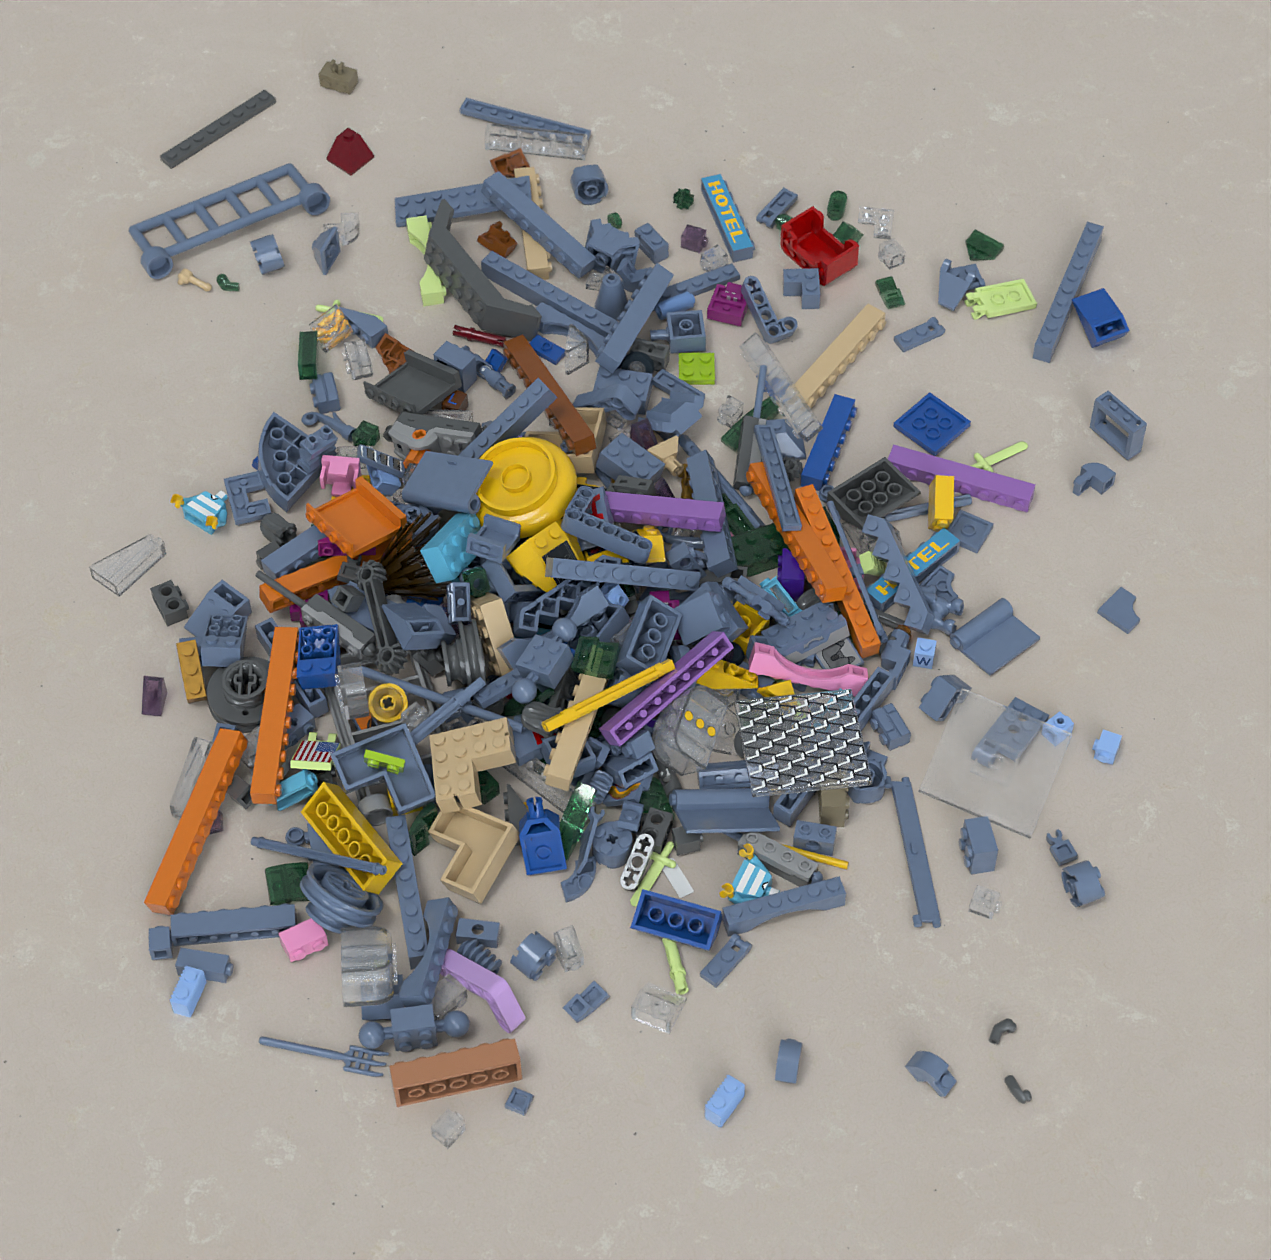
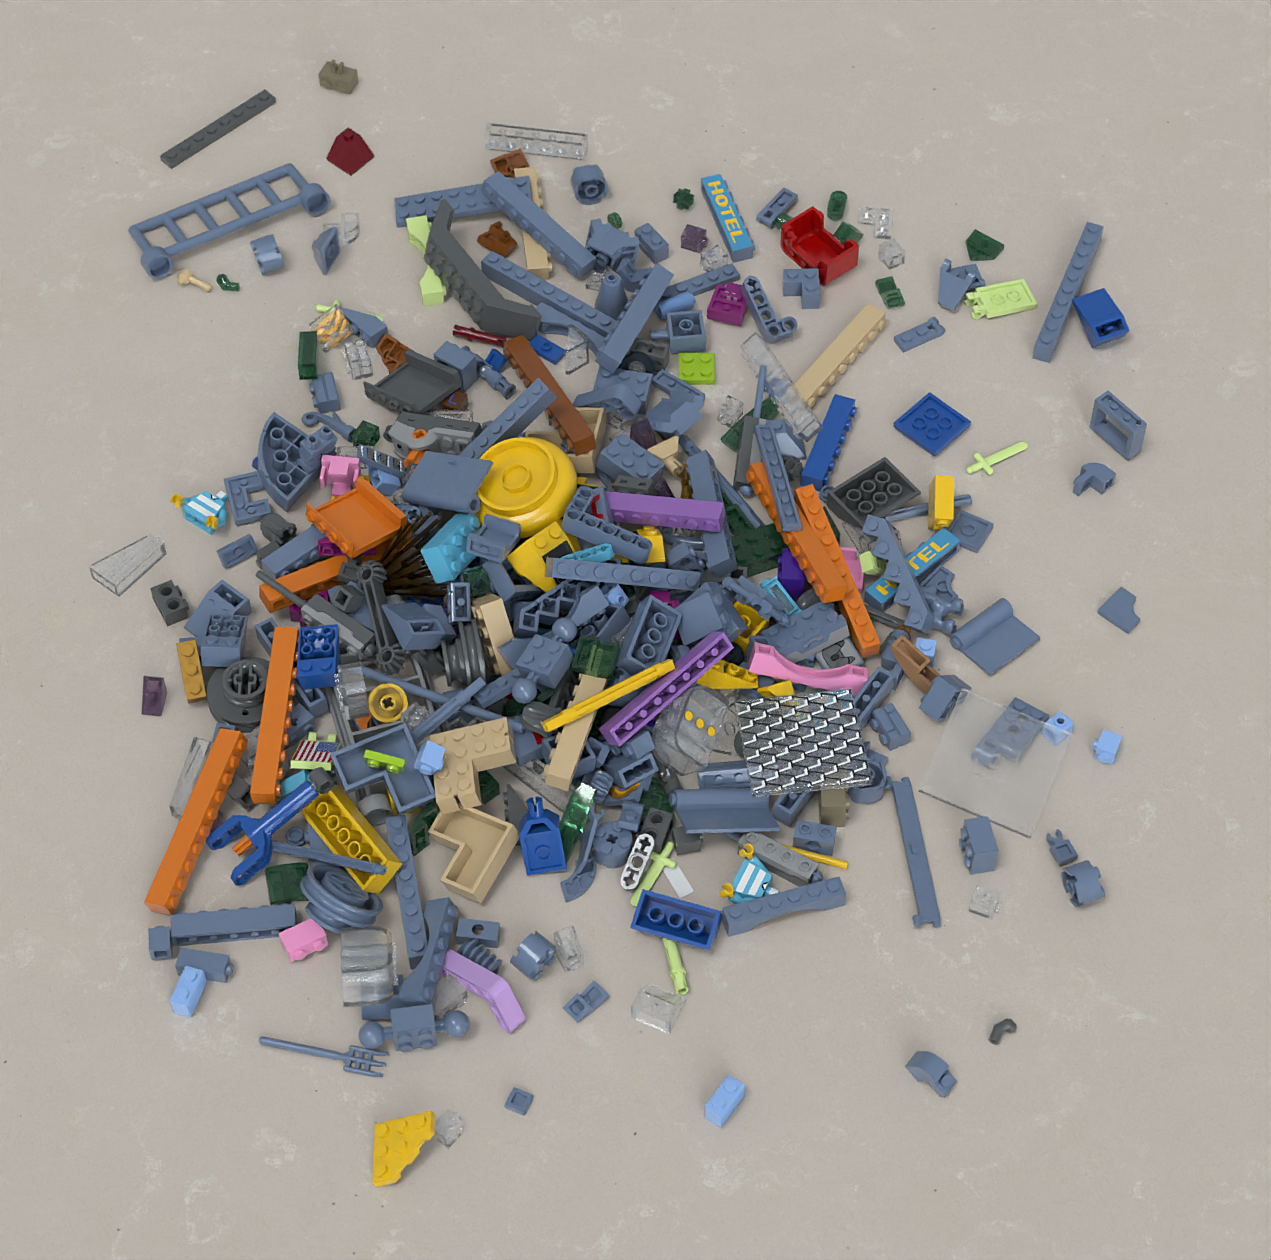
nougat brick [389,1038,522,1107] -> none
sand blue plate [460,98,591,146] -> none
sand blue plate [700,933,752,988] -> none
sand blue brick [775,1039,802,1083] -> none
sand blue piece [826,501,888,643] -> none
medium lavender brick [888,445,1036,512] -> none
dark grey arm [1004,1075,1032,1104] -> none
none -> blue piece [206,767,334,886]
none -> sand blue hinge [217,534,258,569]
none -> yellow plate [372,1111,435,1187]
none -> light blue brick [414,740,446,775]
none -> medium azure beam [560,543,614,562]
none -> medium nougat slope [890,635,941,694]

